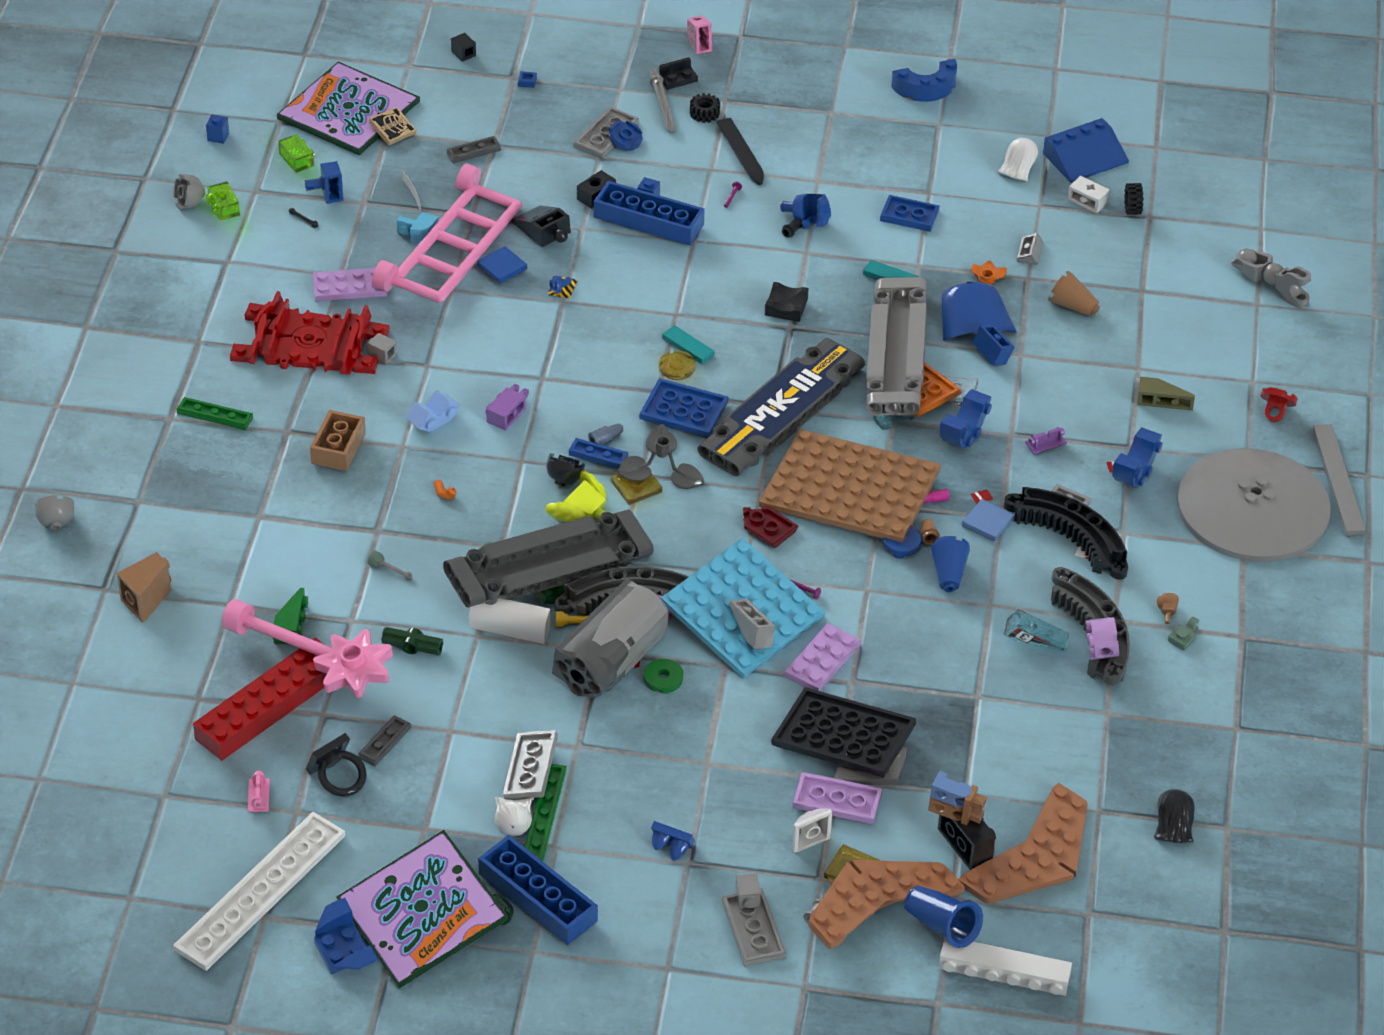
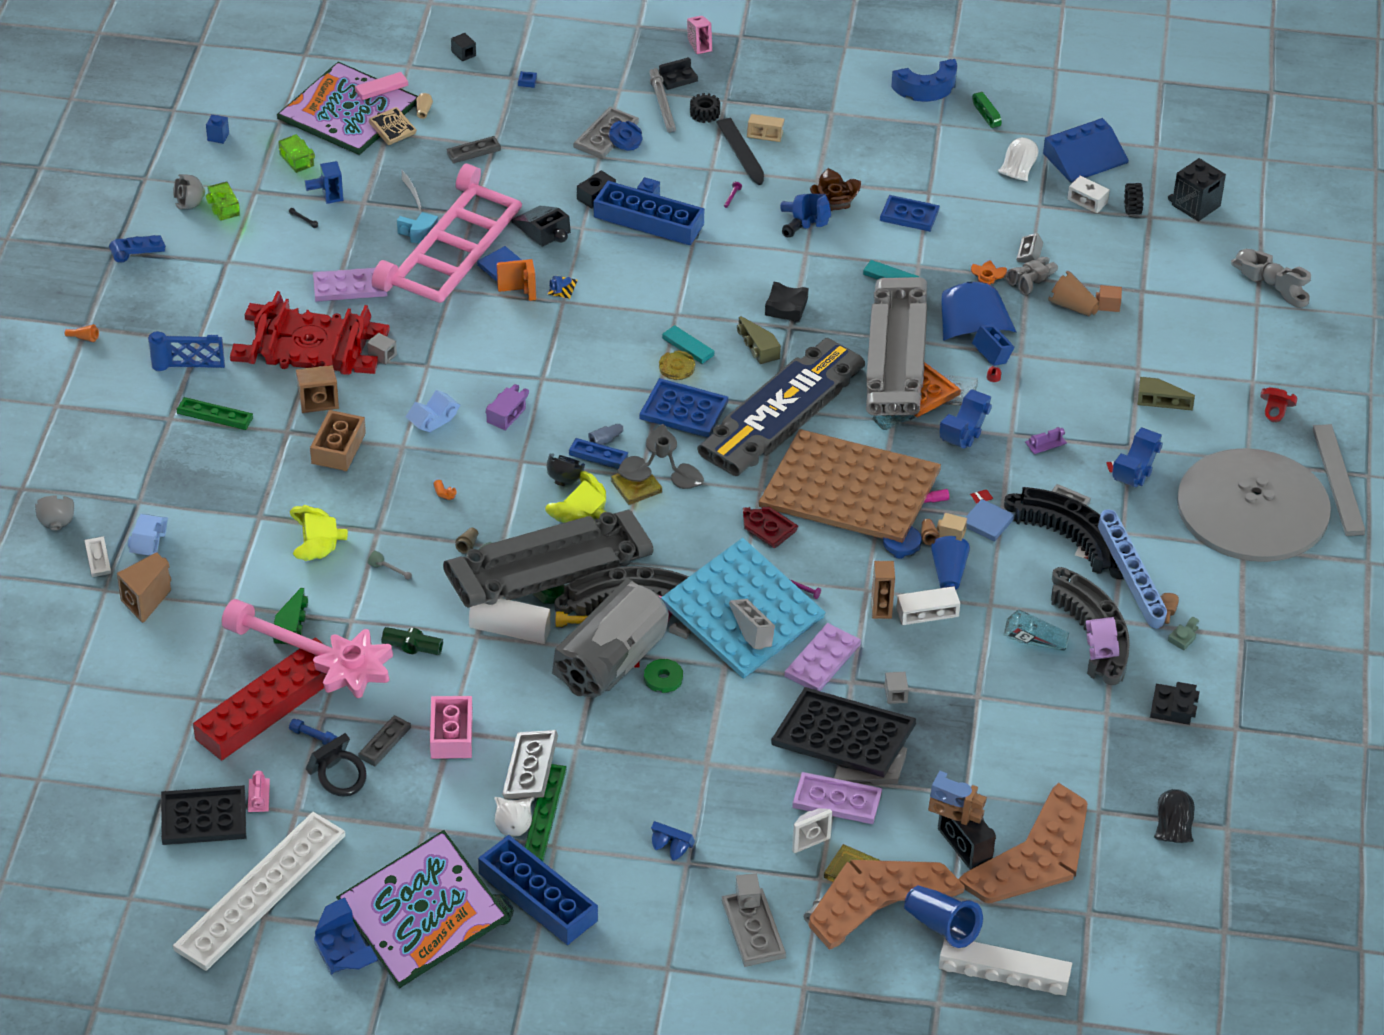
none -> orange cone [65,324,99,342]
none -> white plate [84,536,111,577]
none -> blue plate [109,235,166,263]
none -> light blue brick [128,514,168,556]
none -> blue piece [148,331,225,371]
none -> black plate [161,785,247,845]
none -> blue bar [289,719,337,745]
none -> neon yellow torso [290,505,348,561]
none -> medium nougat slope [296,365,339,413]
none -> bright pink tile [355,72,408,100]
none -> tan cone [416,93,433,119]
none -> bright pink brick [430,696,473,759]
none -> dark tan cone [455,527,479,553]
none -> orange bracket [497,259,536,301]
none -> light grey tile [669,622,692,639]
none -> olive slope [737,316,781,364]
none -> tan hinge [747,114,785,142]
none -> reddish brown brick [810,168,861,211]
none -> medium nougat brick [871,561,895,619]
none -> light grey brick [884,672,909,704]
none -> white brick [896,587,960,625]
none -> tan brick [937,513,967,541]
none -> green beam [972,92,1002,128]
none -> red hinge [986,366,1002,382]
none -> light grey piece [1006,257,1058,295]
none -> nougat brick [1095,285,1122,312]
none -> light blue beam [1098,509,1167,629]
none -> black plate [1150,682,1200,725]
none -> black container [1168,158,1226,222]

